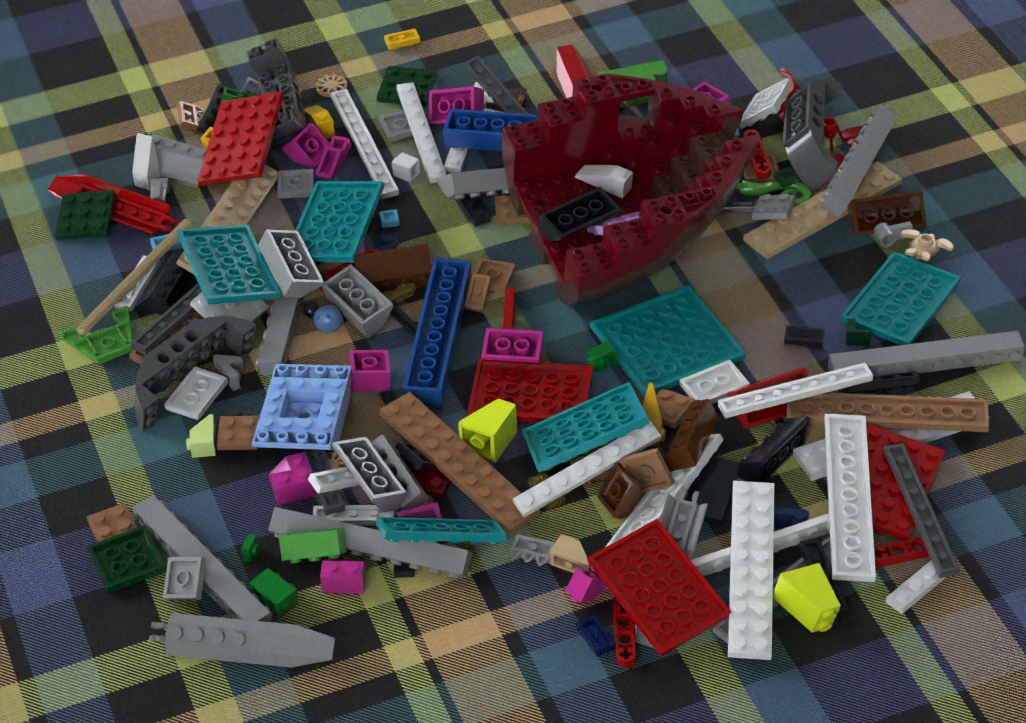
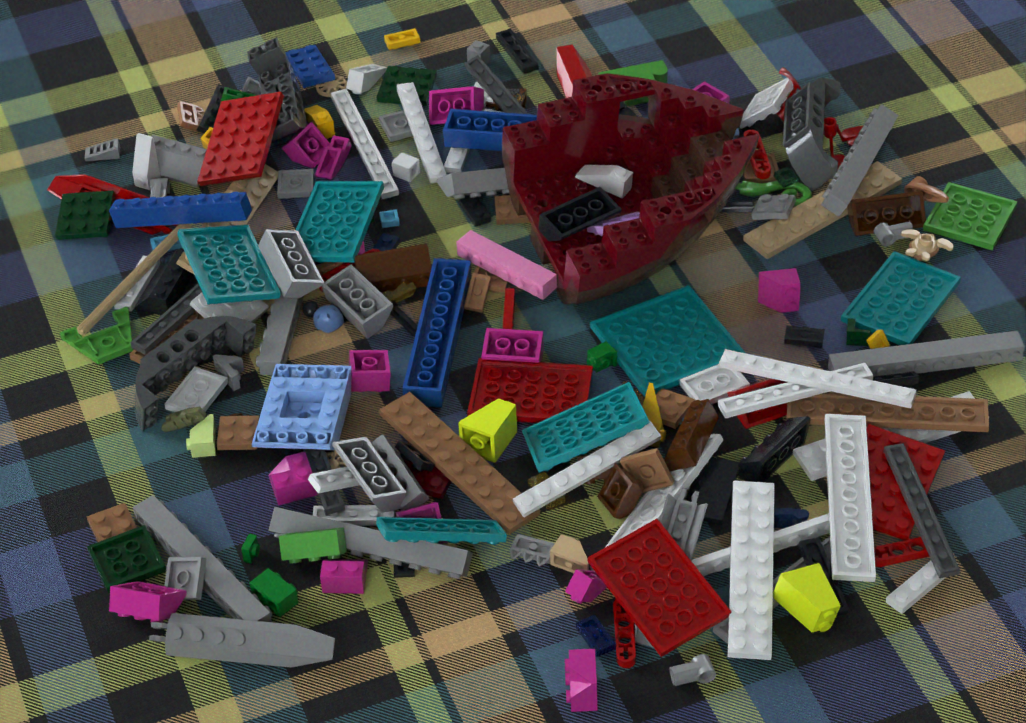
none -> light grey slope [85,138,120,162]
none -> blue brick [109,192,252,228]
none -> dark pink slope [109,581,187,623]
none -> olive hinge [161,406,206,432]
none -> blue plate [285,45,335,88]
none -> white slope [346,64,387,94]
none -> bright pink brick [456,230,557,300]
none -> light grey brick [467,40,491,65]
none -> black plate [496,28,539,74]
none -> dark pink slope [565,649,597,712]
none -> light grey piece [669,654,716,686]
none -> white plate [719,349,916,408]
none -> dark pink slope [758,268,801,313]
none -> yellow plate [866,329,890,349]
none -> nougat piece [904,176,949,203]
none -> bright green plate [923,182,1018,251]

